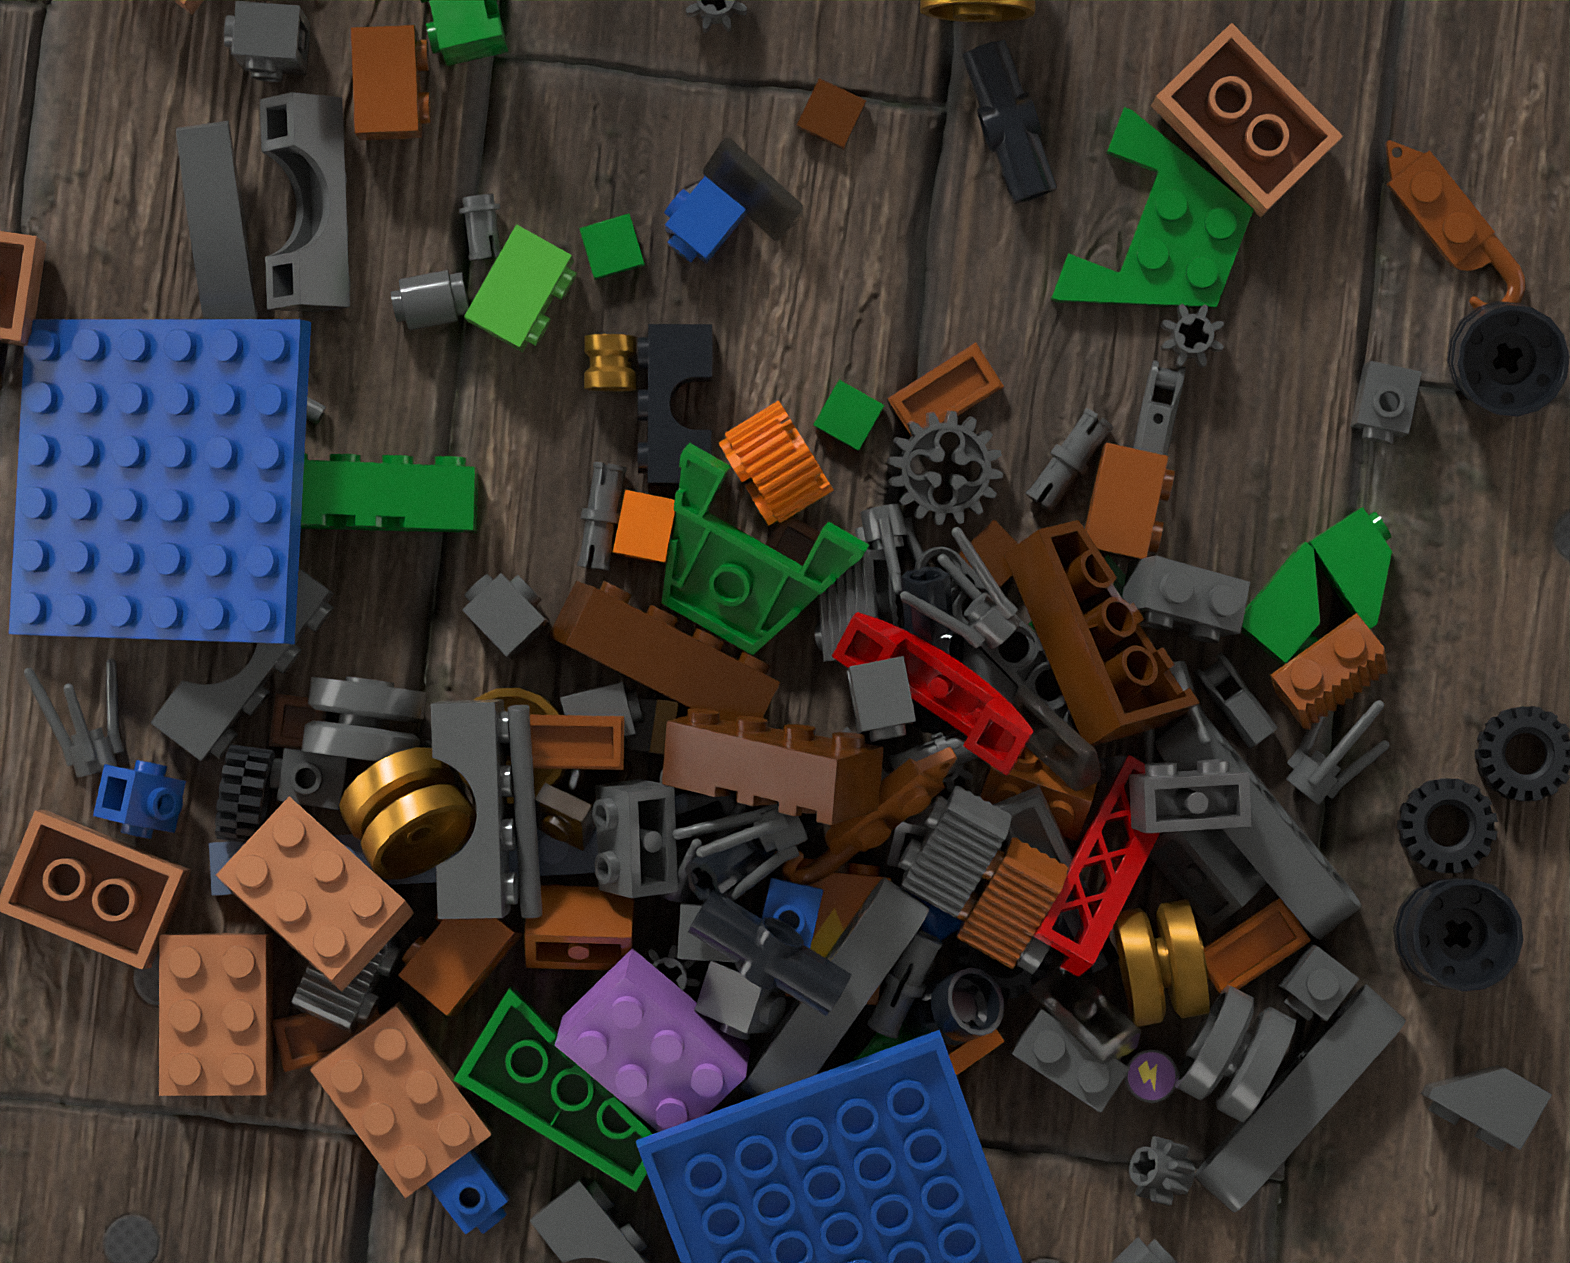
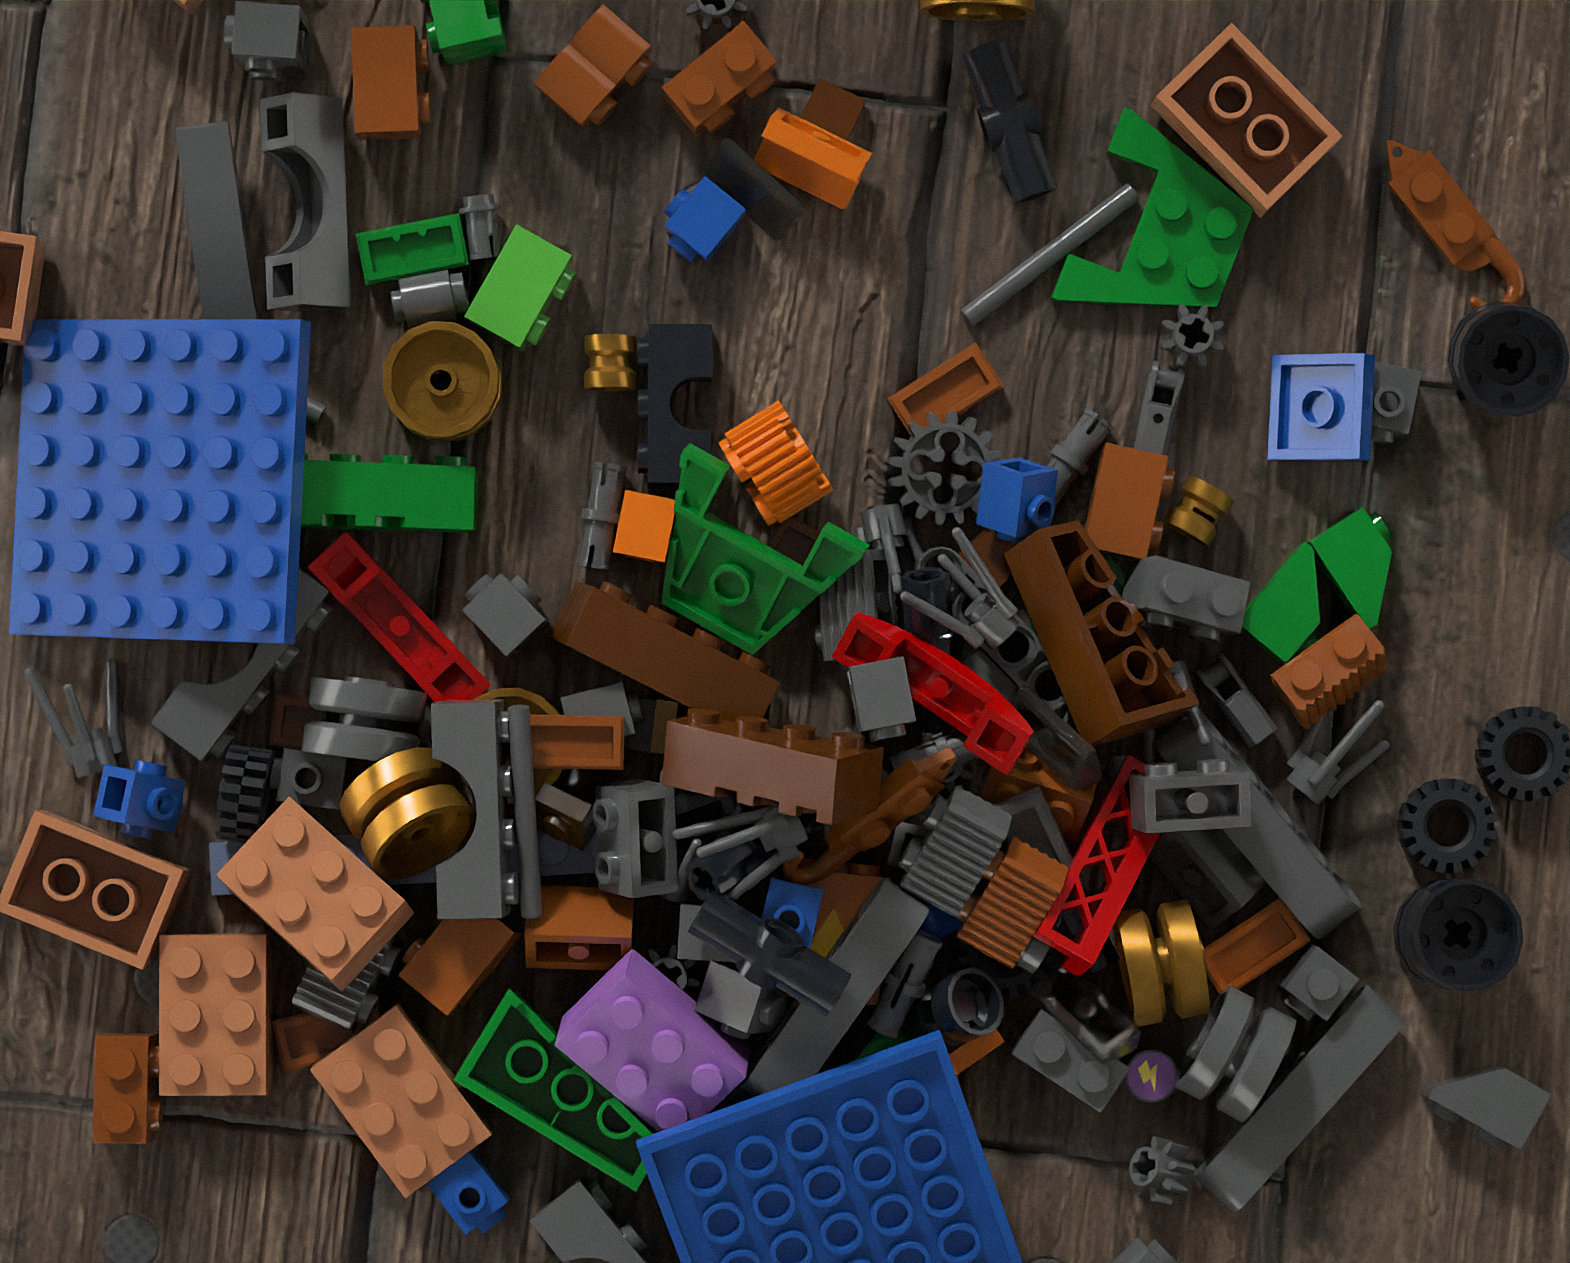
green tile [579,213,645,280] -> none
green tile [813,379,885,452] -> none
none -> dark orange brick [93,1033,163,1144]
none -> red slope [307,531,491,702]
none -> green plate [356,213,470,287]
none -> pearl gold wheel [382,321,502,443]
none -> dark orange brick [534,4,653,129]
none -> dark orange brick [662,21,777,137]
none -> orange panel [753,107,873,209]
none -> dark grey bar [961,183,1140,326]
none -> blue brick [976,457,1058,542]
none -> pearl gold wheel [1163,475,1235,547]
none -> tile [1267,353,1375,461]

